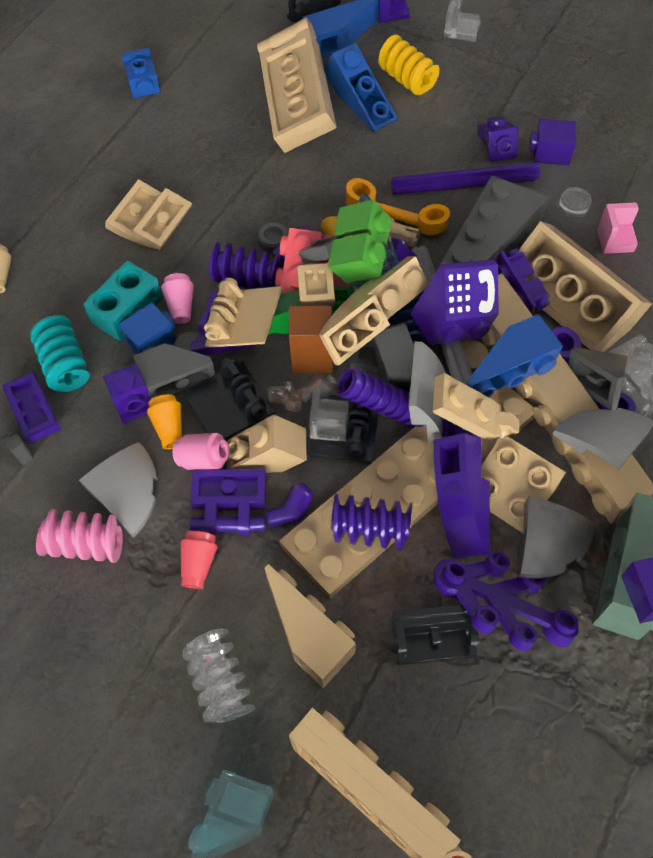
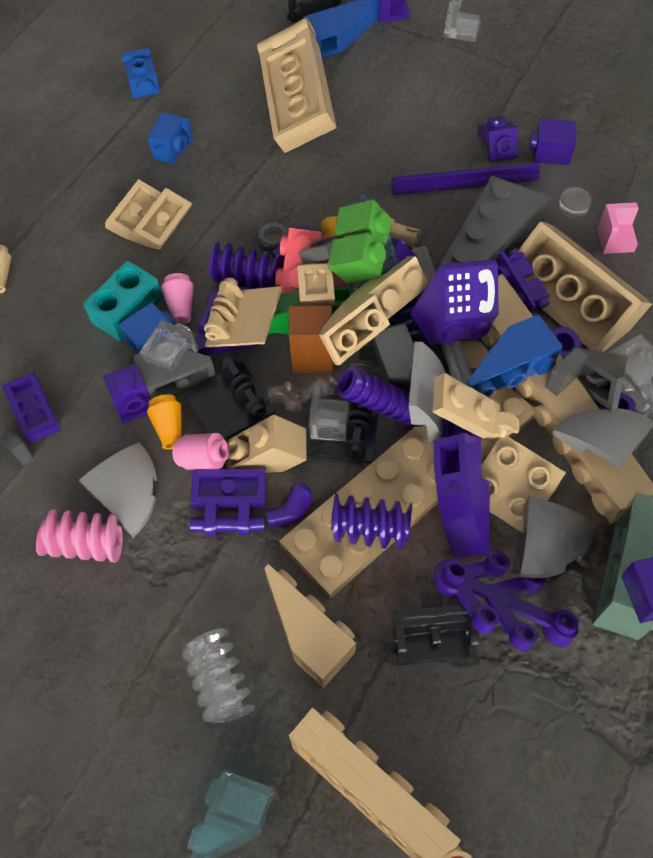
teal piece [30,315,90,392] -> none
coral cone [180,531,218,589] -> none
blue slope [324,43,398,132] -> none
light orange piece [345,178,450,236] -> none
yellow piece [378,34,440,95] -> none
none -> clear bracket [139,320,199,372]
none -> blue brick [148,112,193,164]
none -> dark grey tile [546,347,588,396]

